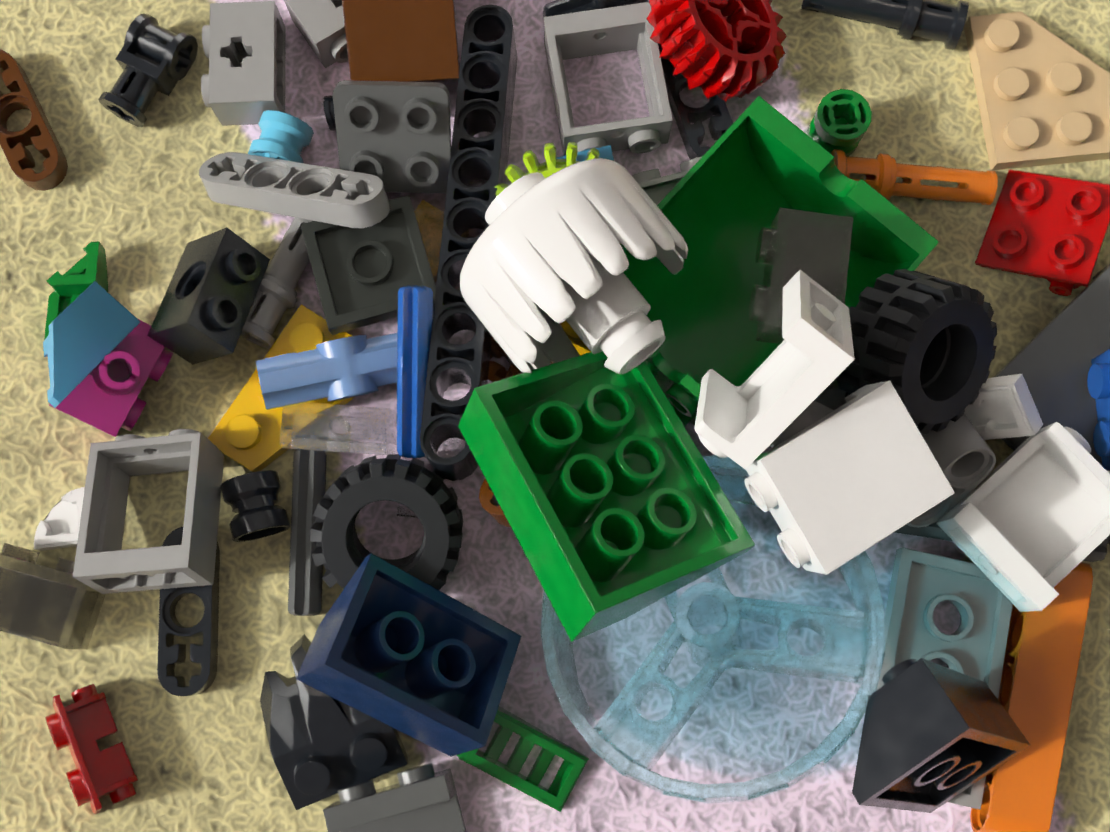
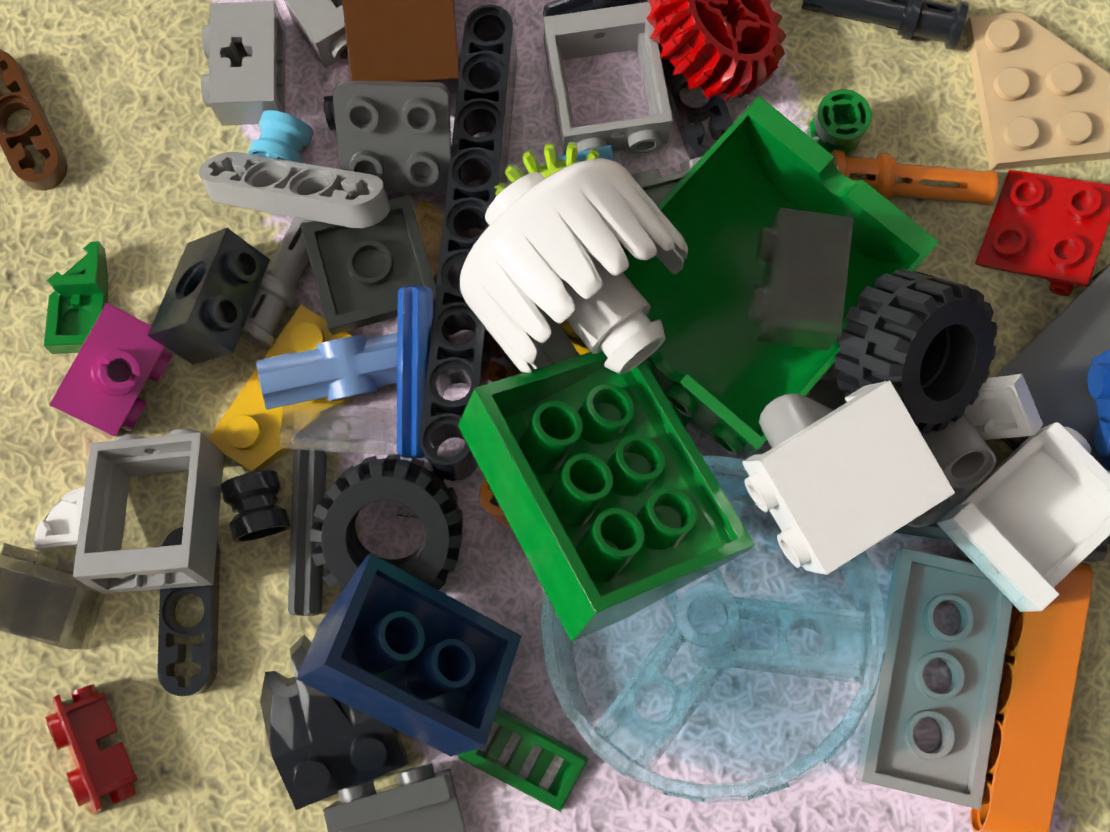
dark azure slope [43,281,140,408] -> none
black connector [98,14,198,127] -> none
white panel [694,270,855,470] -> none
black slope [852,658,1030,813] -> none

